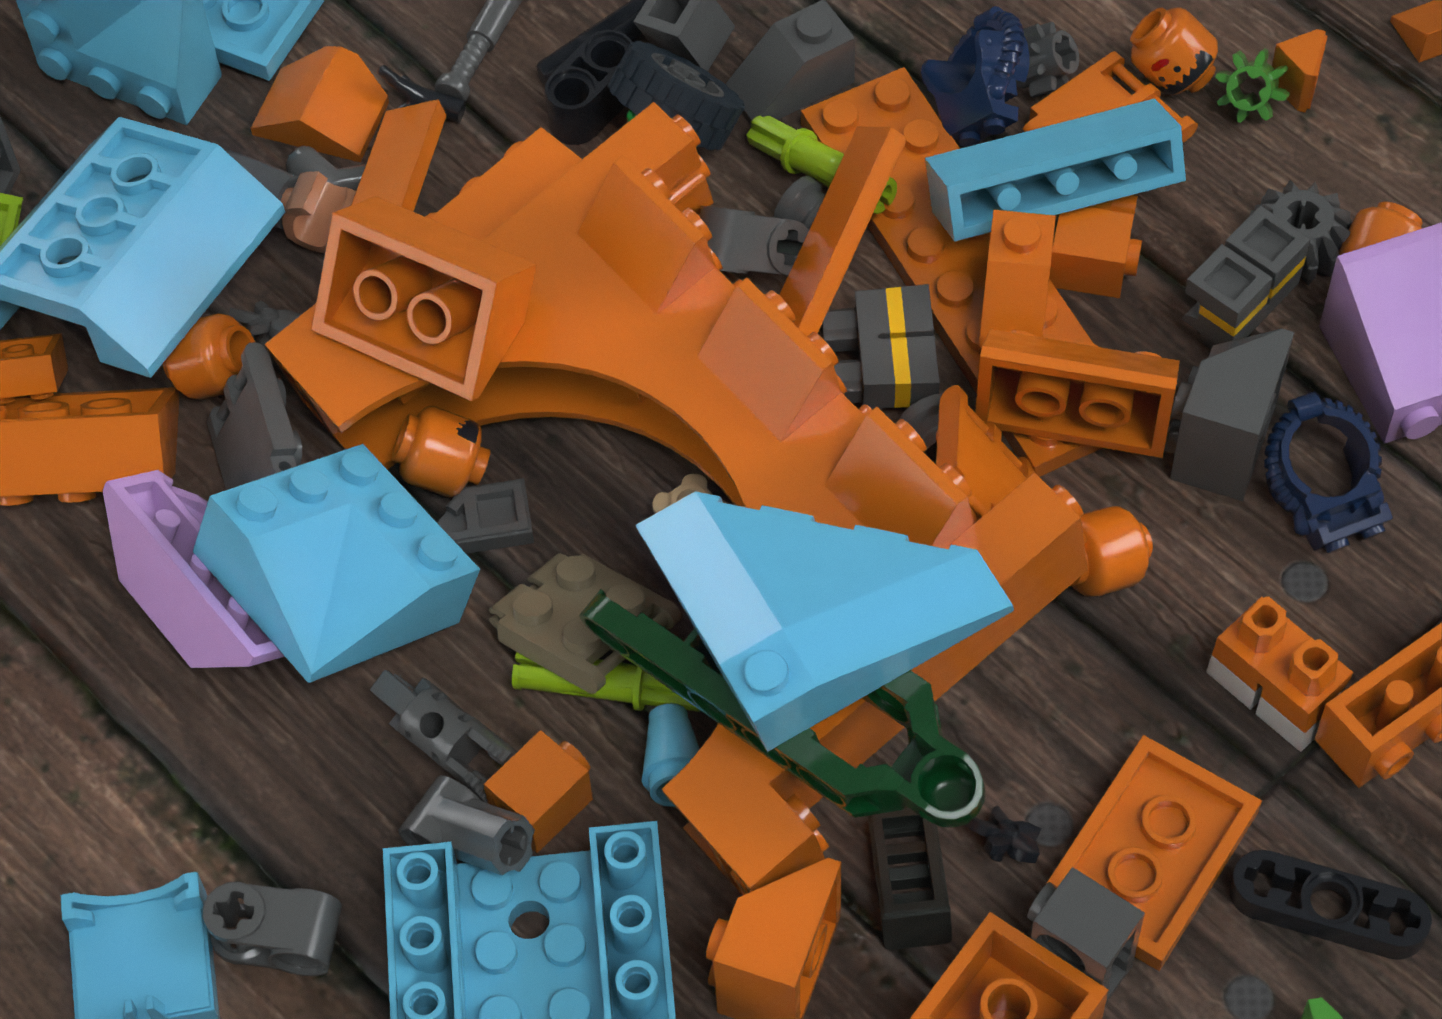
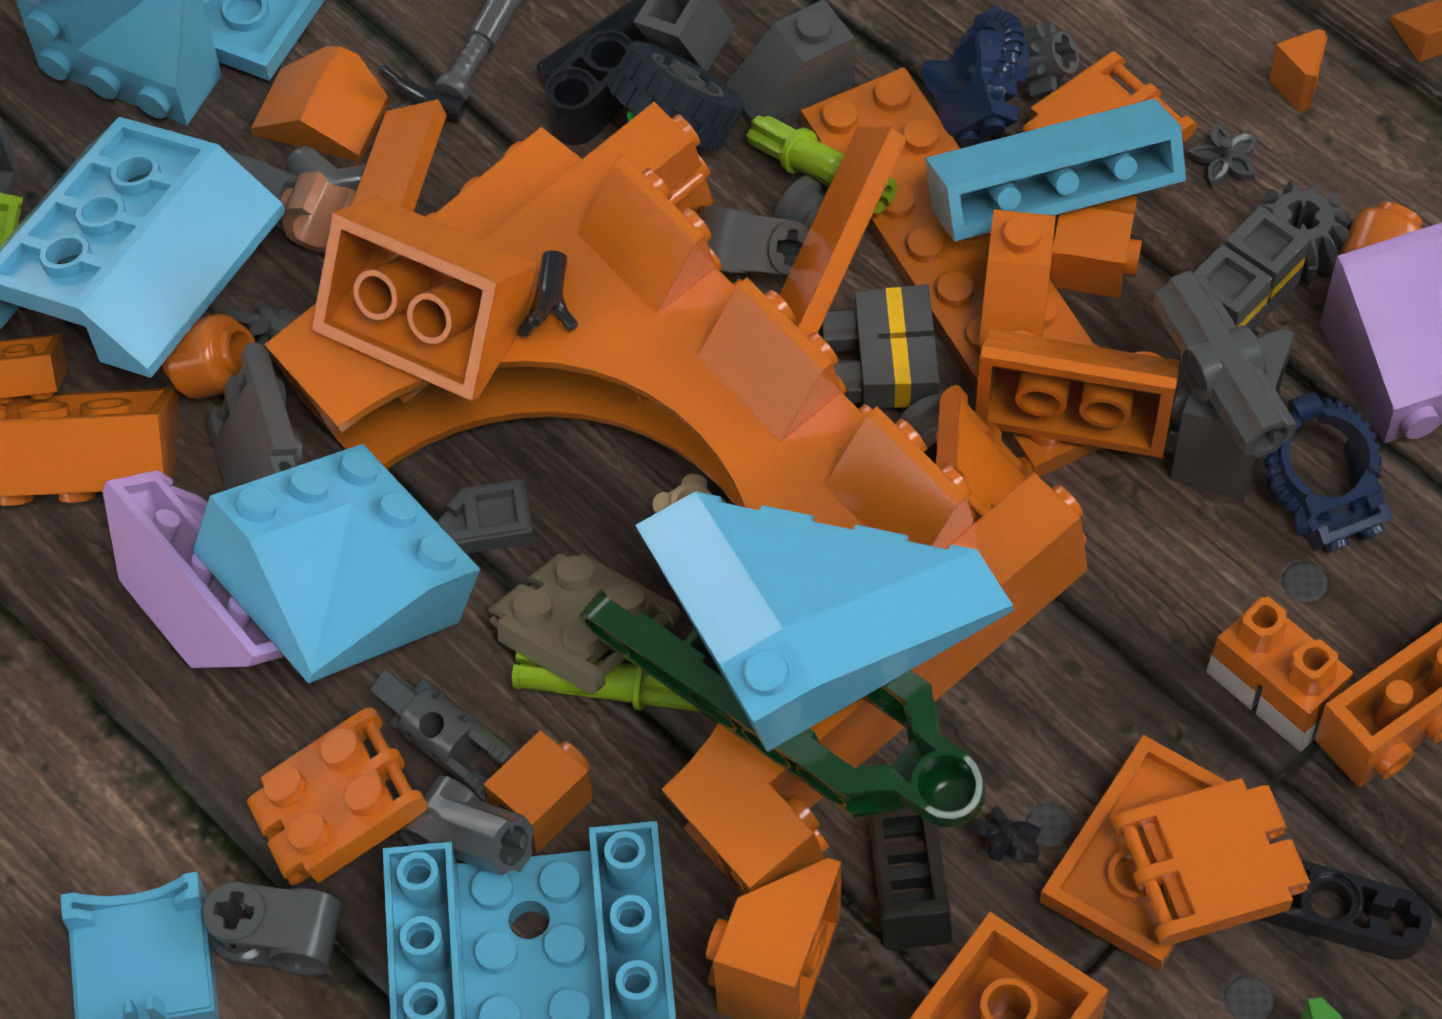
orange head [392,406,490,498] -> none
medium azure cone [642,704,700,807] -> none
dark grey brick [1026,867,1145,1005] -> none
orange head [1070,506,1153,597] -> none
orange head [1130,7,1218,95] -> none
bright green gear [1215,48,1290,123] -> none
none -> orange plate [247,708,428,885]
none -> black bar [517,250,578,338]
none -> orange plate [1111,778,1310,946]
none -> dark grey piece [1153,271,1296,459]
none -> dark grey plant [1187,123,1258,188]

